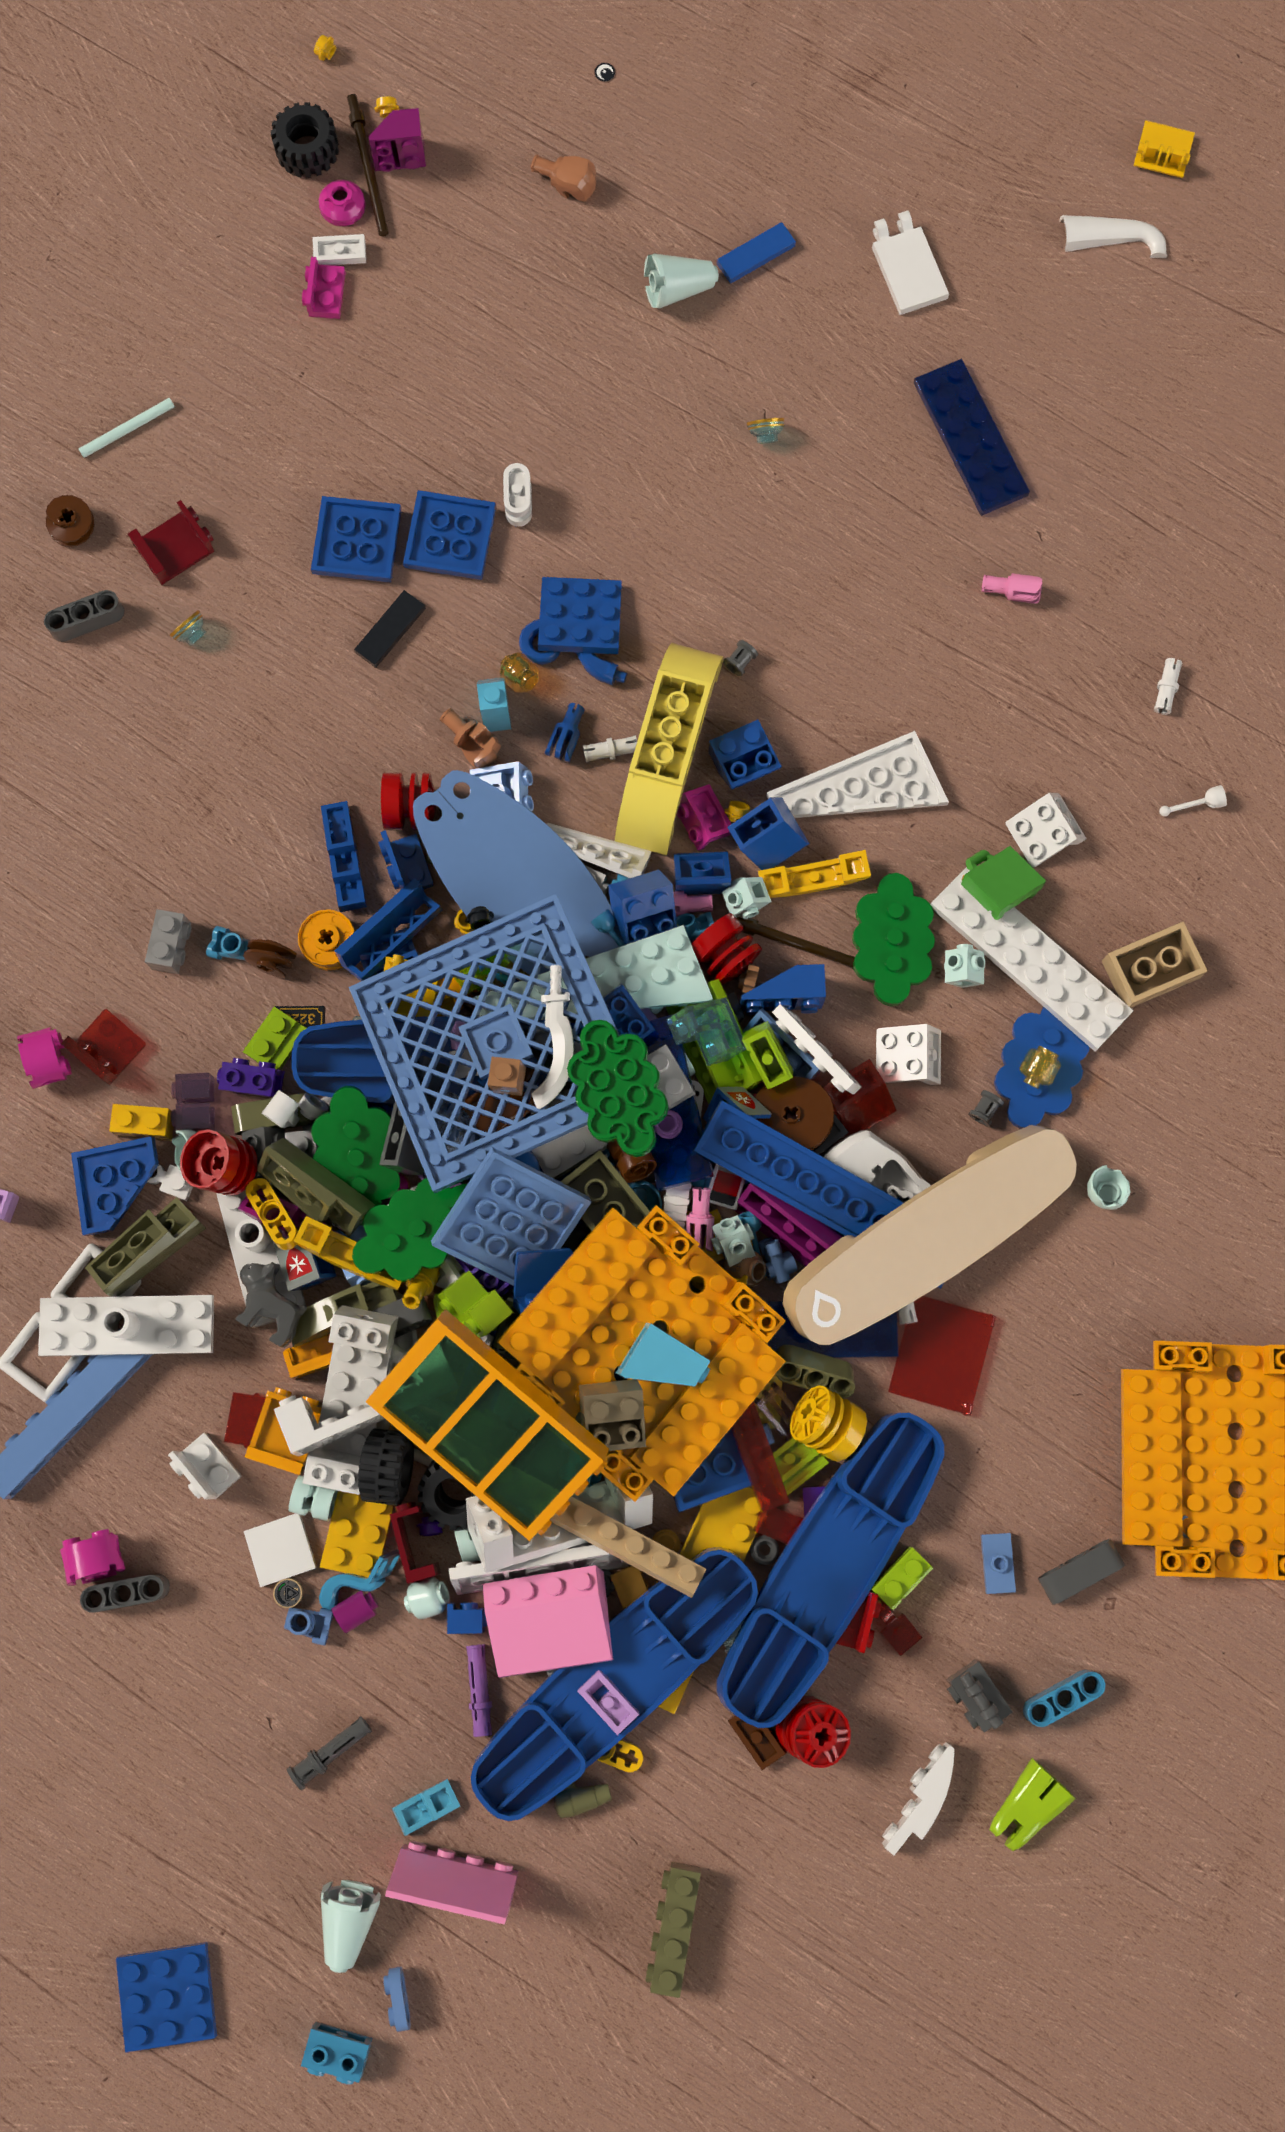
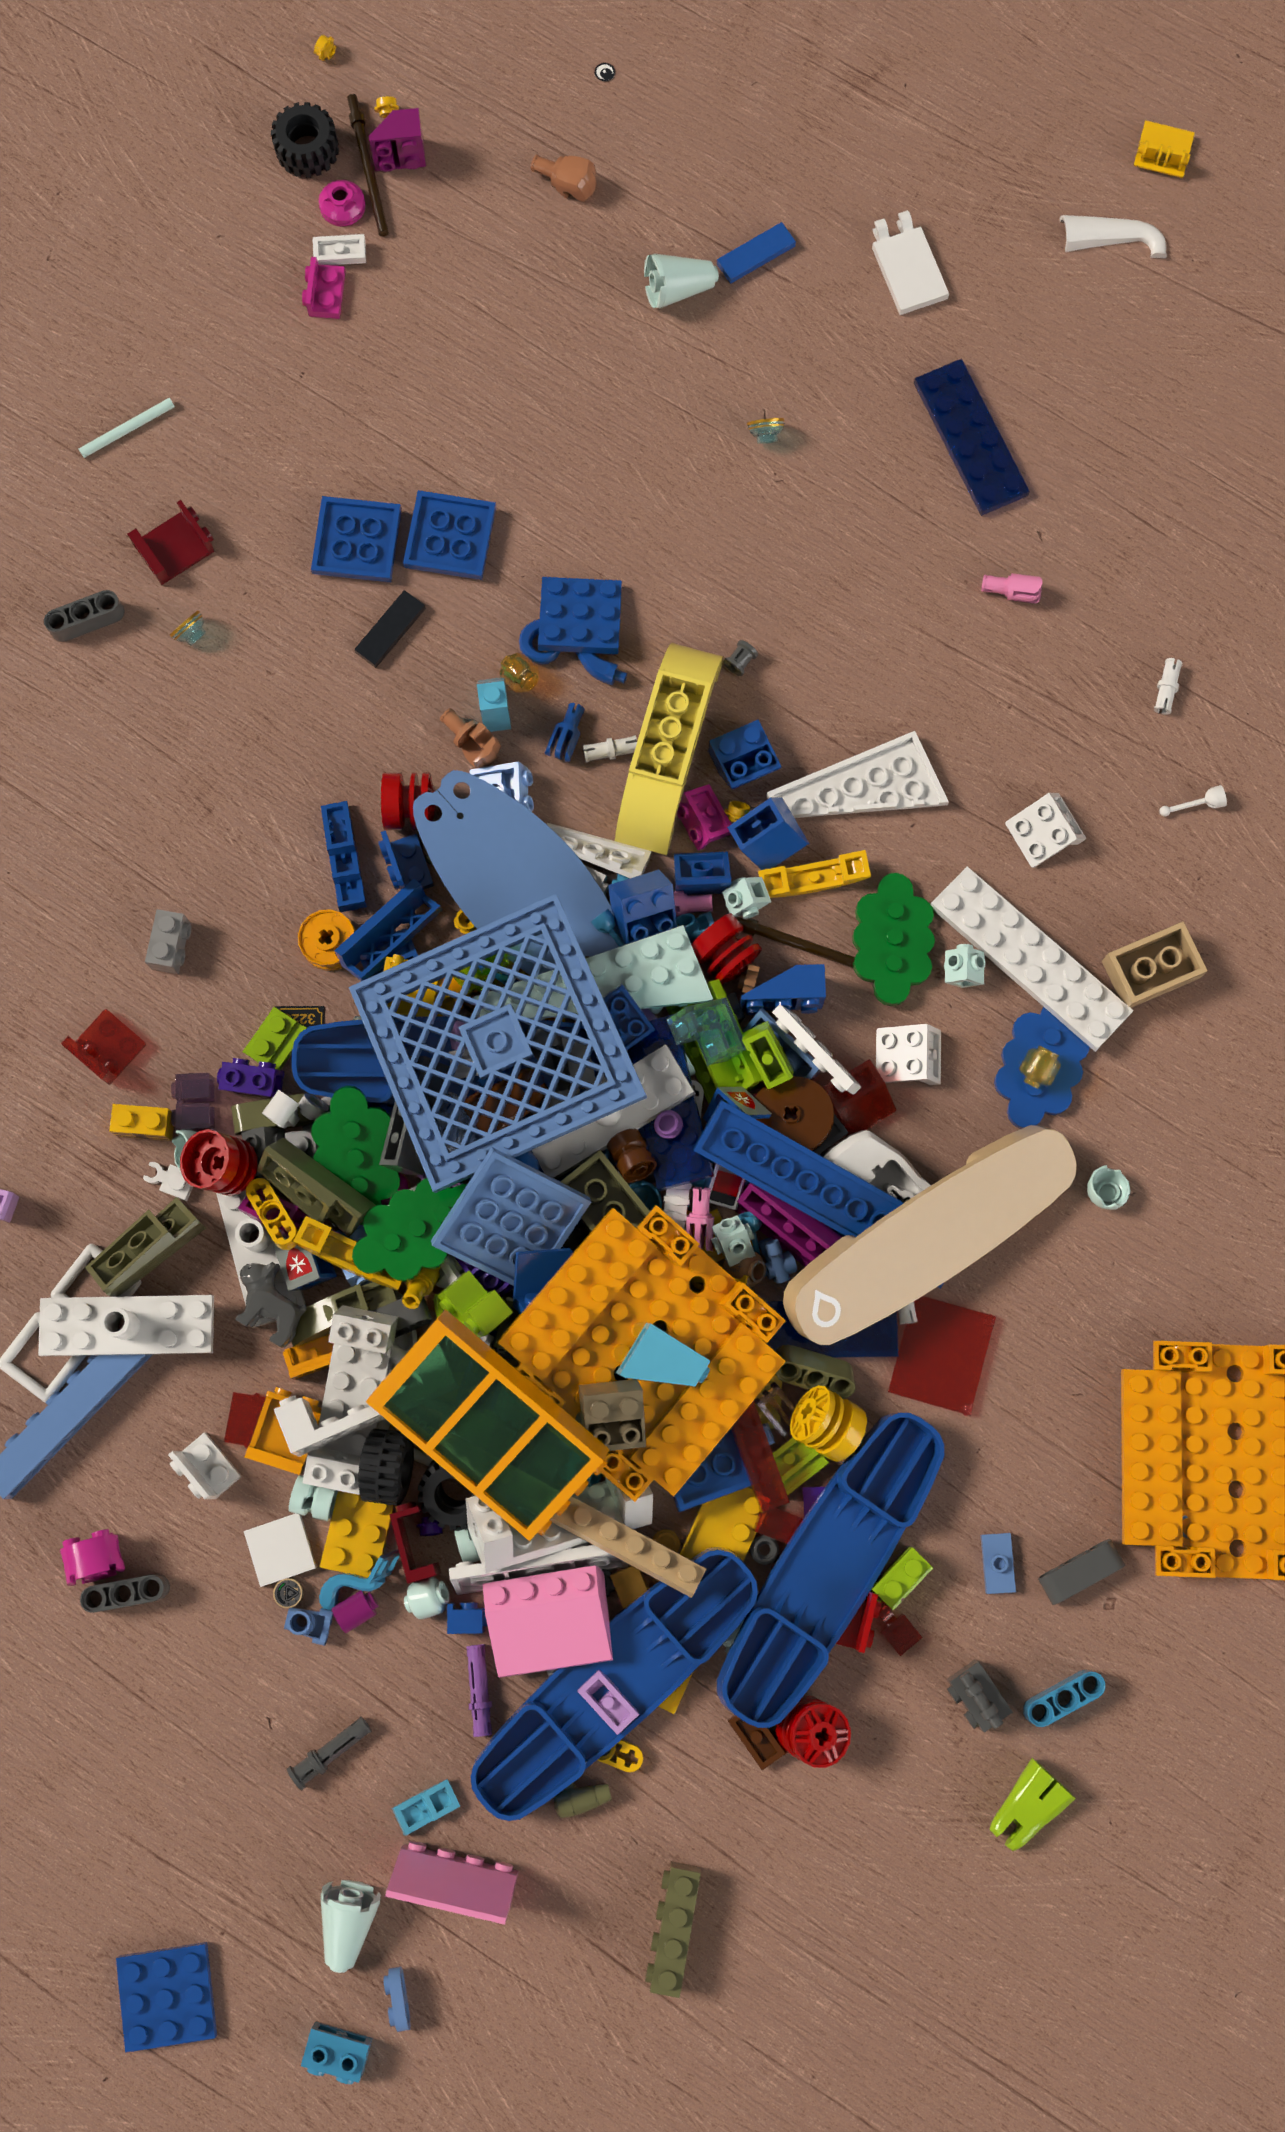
dark pink brick [17,1027,72,1089] -> none
reddish brown piece [46,495,95,547] -> none
blue plate [71,1136,159,1236] -> none
dark azure plate [206,926,250,961] -> none
reddish brown piece [243,939,297,978] -> none
black plate [467,906,494,930] -> none
medium nougat brick [488,1057,526,1096] -> none
white brick [503,463,532,527] -> none
white sword [531,965,574,1109] -> none
green plate [567,1019,669,1157] -> none
white slope [882,1742,954,1855] -> none
bright green piece [961,846,1046,920] -> none
dark grey bush [969,1090,1004,1127] -> none

